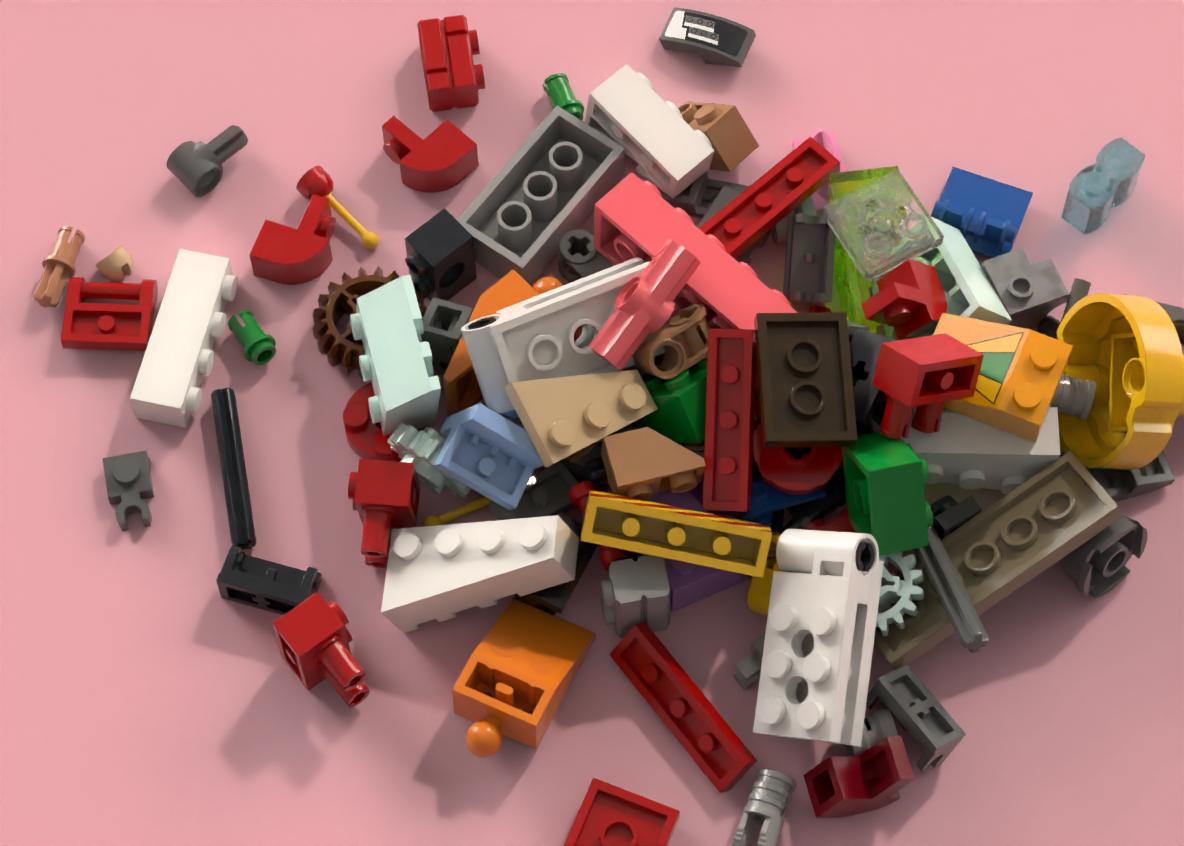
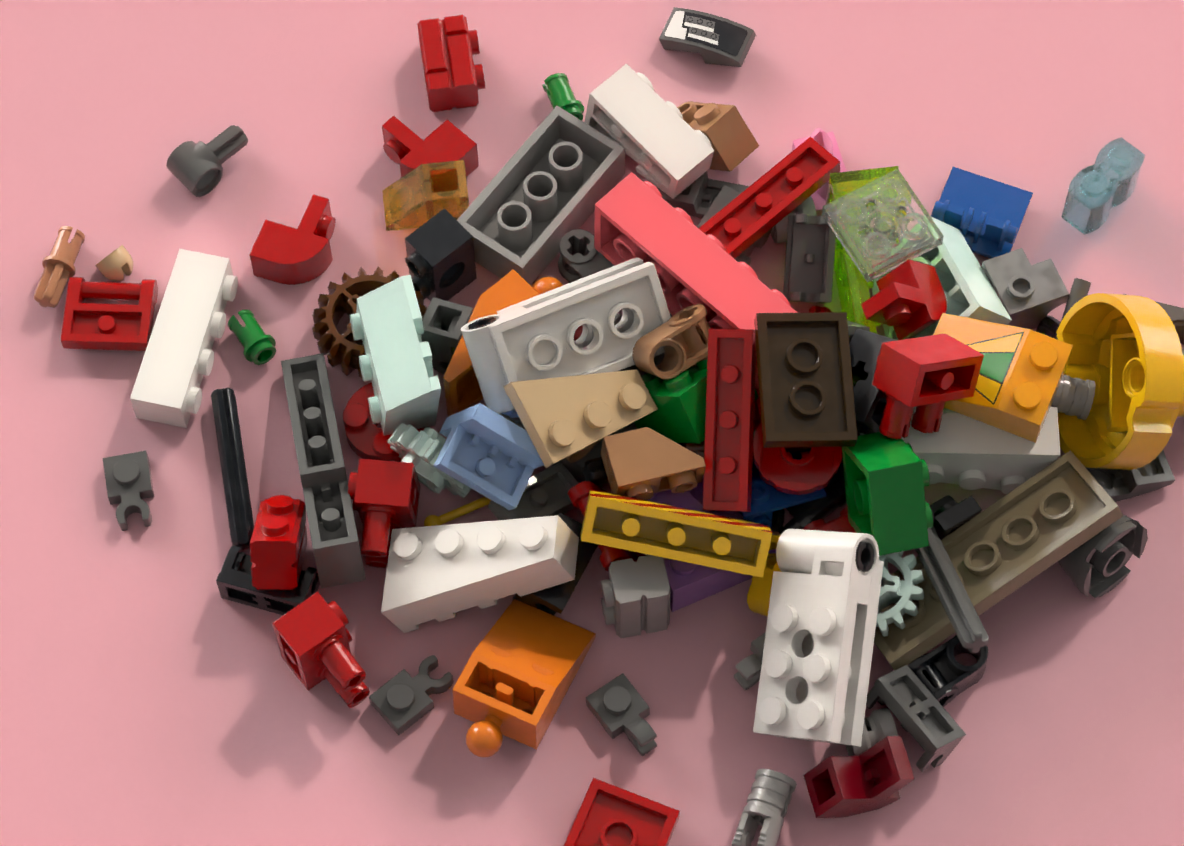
hinge [296,166,379,249] -> none
coral piece [588,238,701,371] -> none
red plate [609,622,757,793] -> none
none -> red brick [250,495,307,590]
none -> dark grey brick [281,353,366,588]
none -> dark grey plate [369,655,453,735]
none -> clear yellow slope [382,160,469,231]
none -> dark grey plate [586,673,657,756]
none -> black piece [908,635,988,707]

